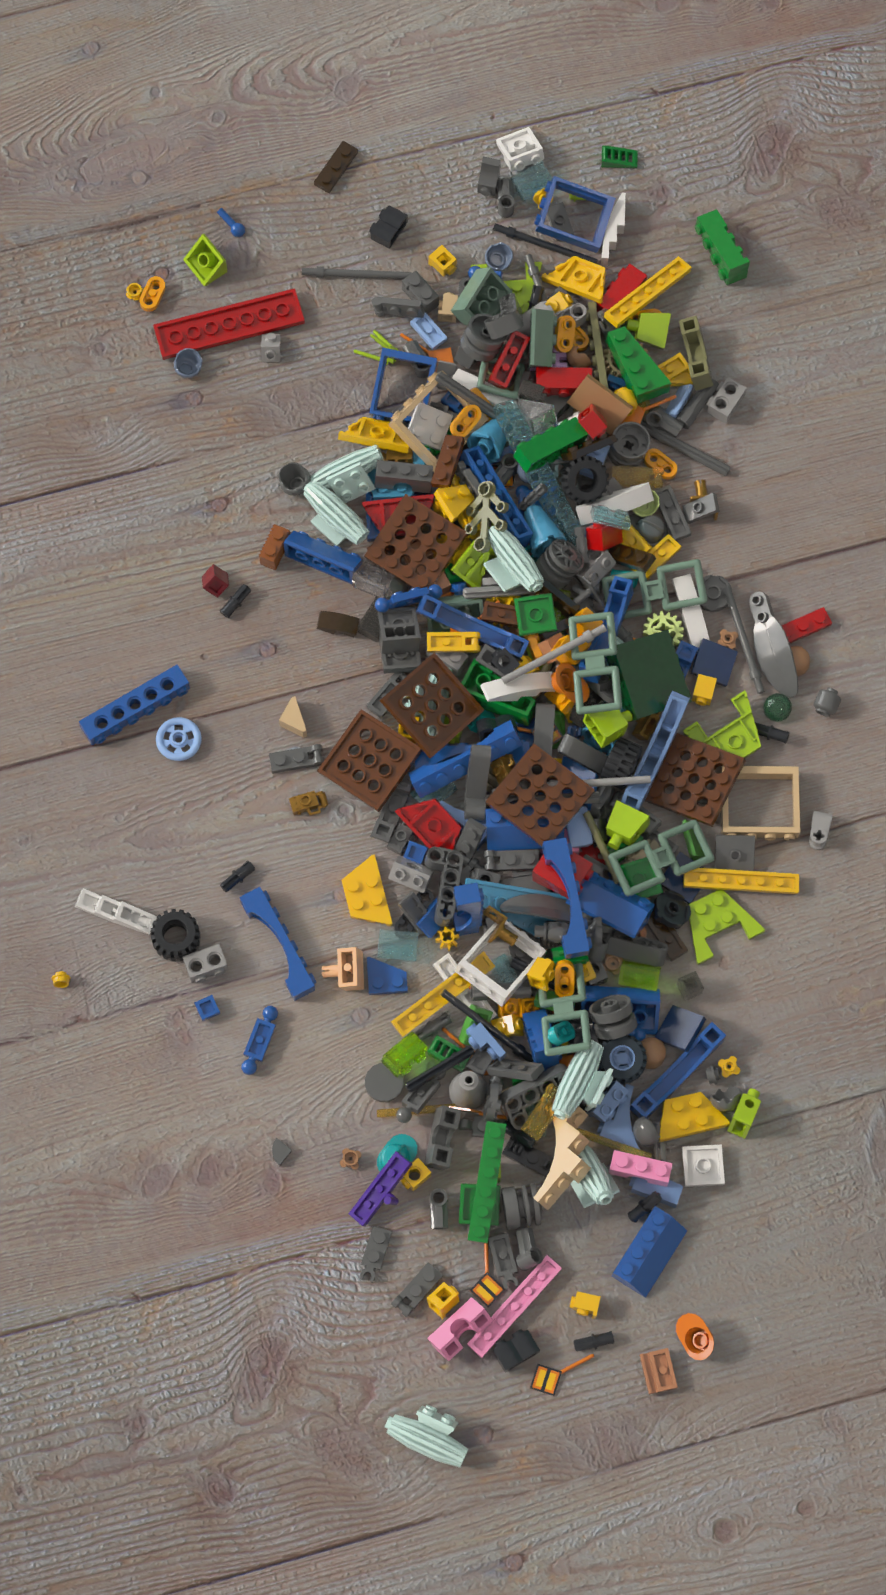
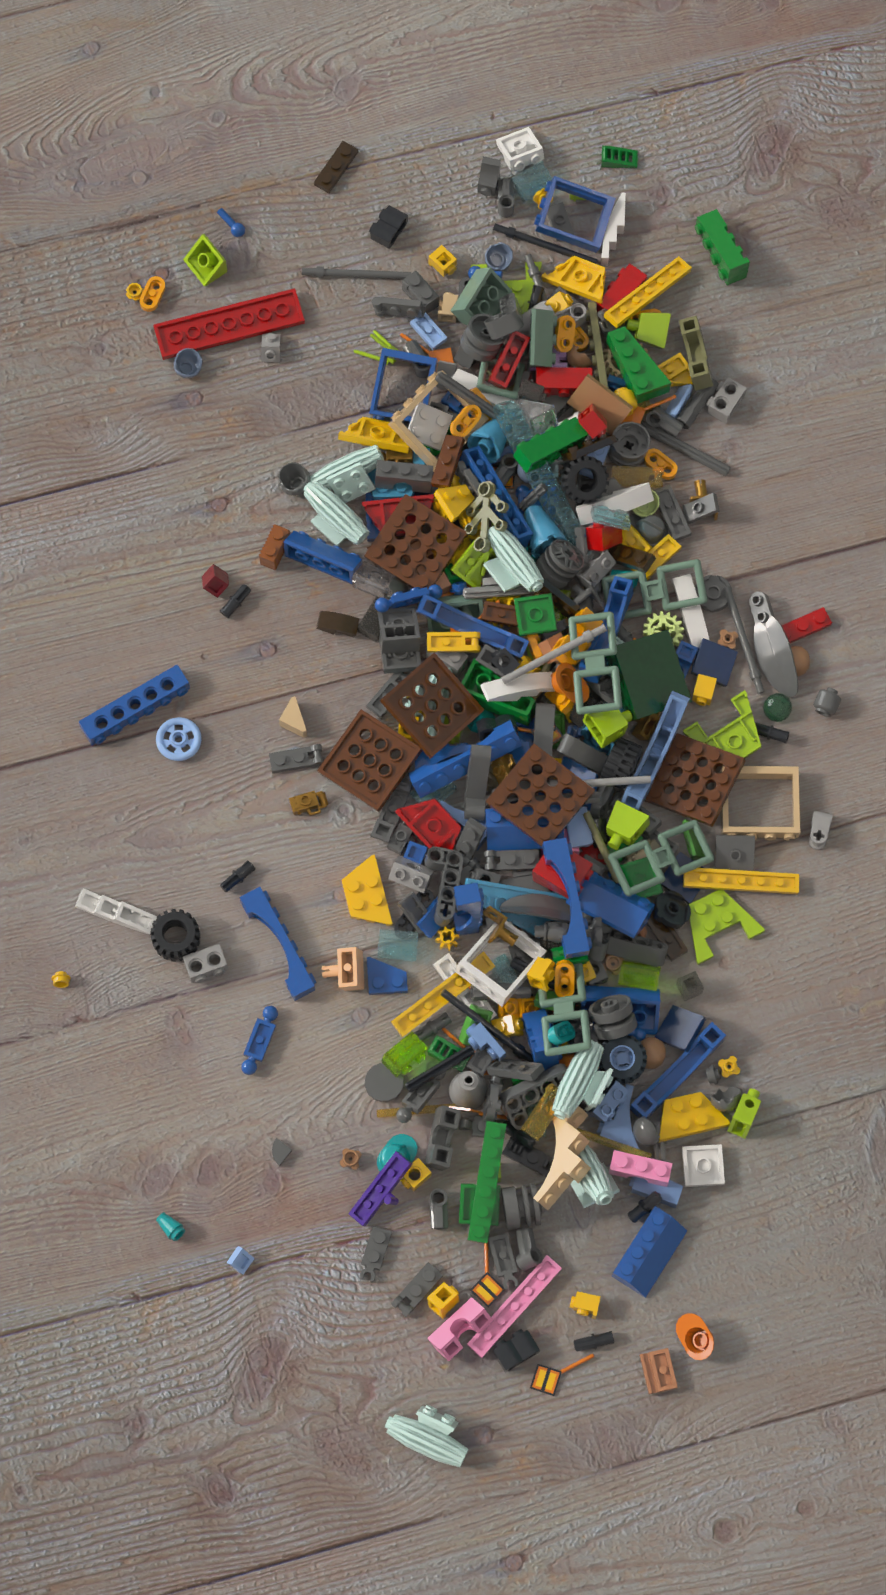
blue plate [194,995,220,1021] -> none
none -> teal cone [156,1212,185,1241]
none -> light blue plate [227,1246,255,1274]

